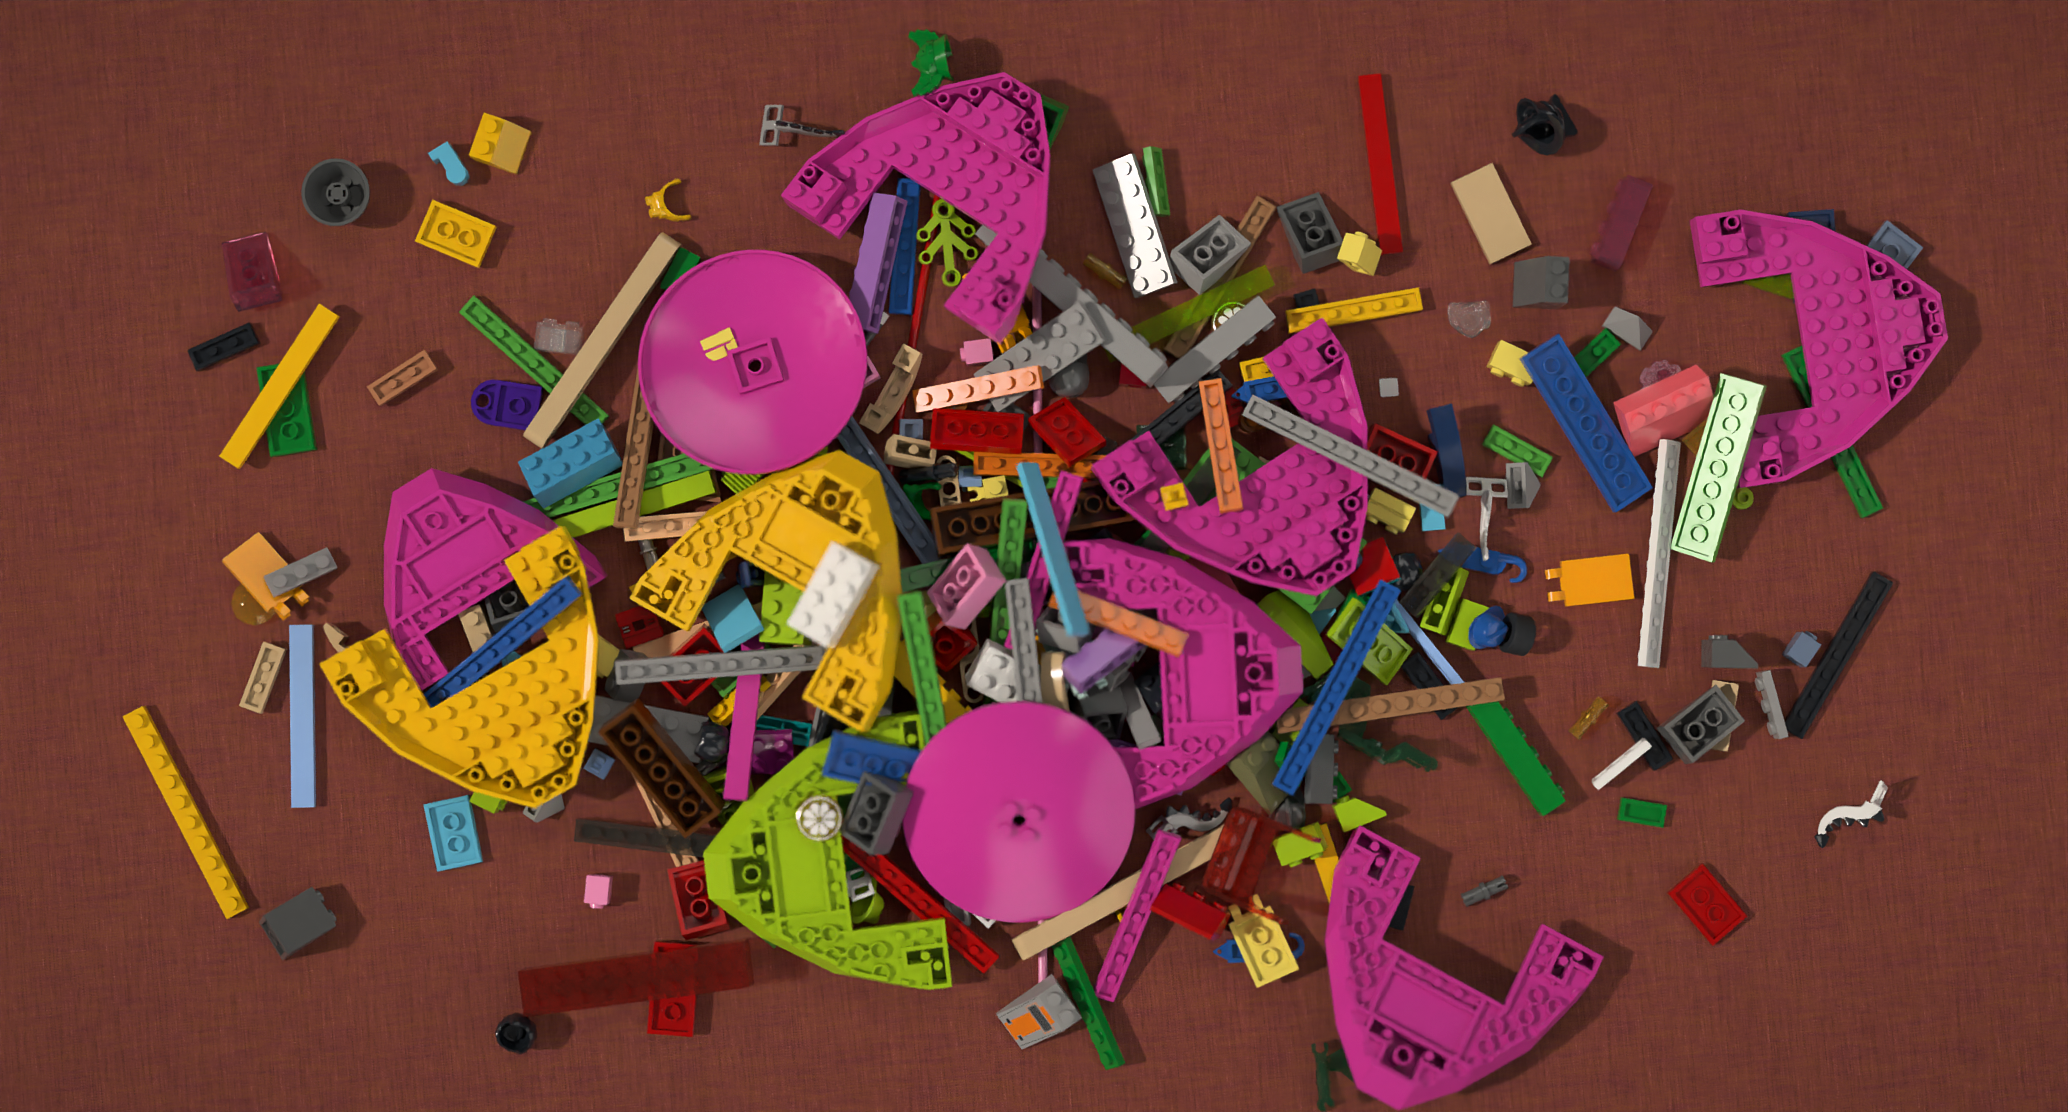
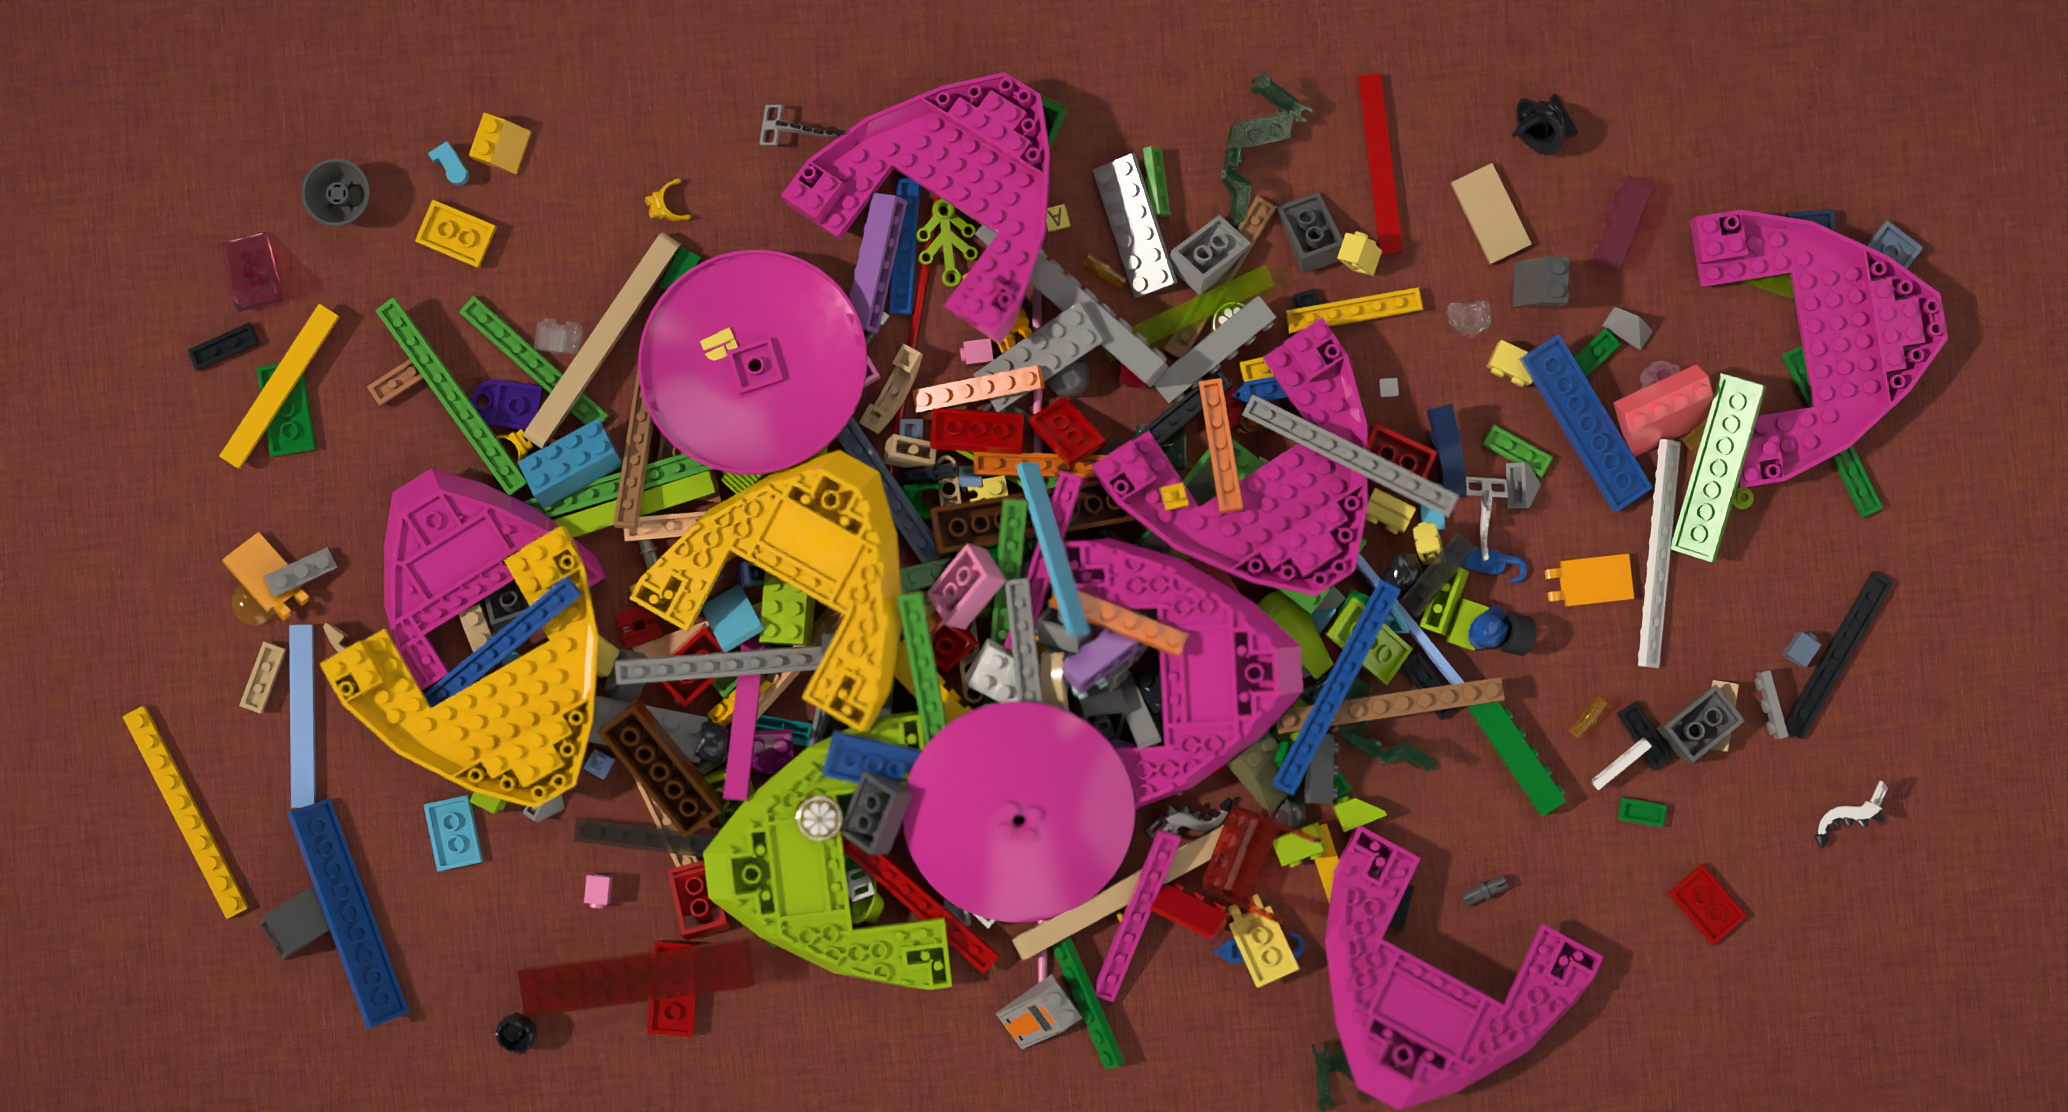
white brick [787,542,879,648] -> none
green helmet [908,29,954,97] -> none
red tile [1349,537,1401,598] -> none
dark grey slope [1701,635,1758,668] -> none
none -> blue plate [287,798,409,1029]
none -> bright green plate [375,297,527,496]
none -> yellow helmet [496,429,534,469]
none -> light yellow tile [1046,204,1070,233]
none -> clear green piece [1220,72,1313,226]
none -> light yellow brick [1413,522,1445,565]

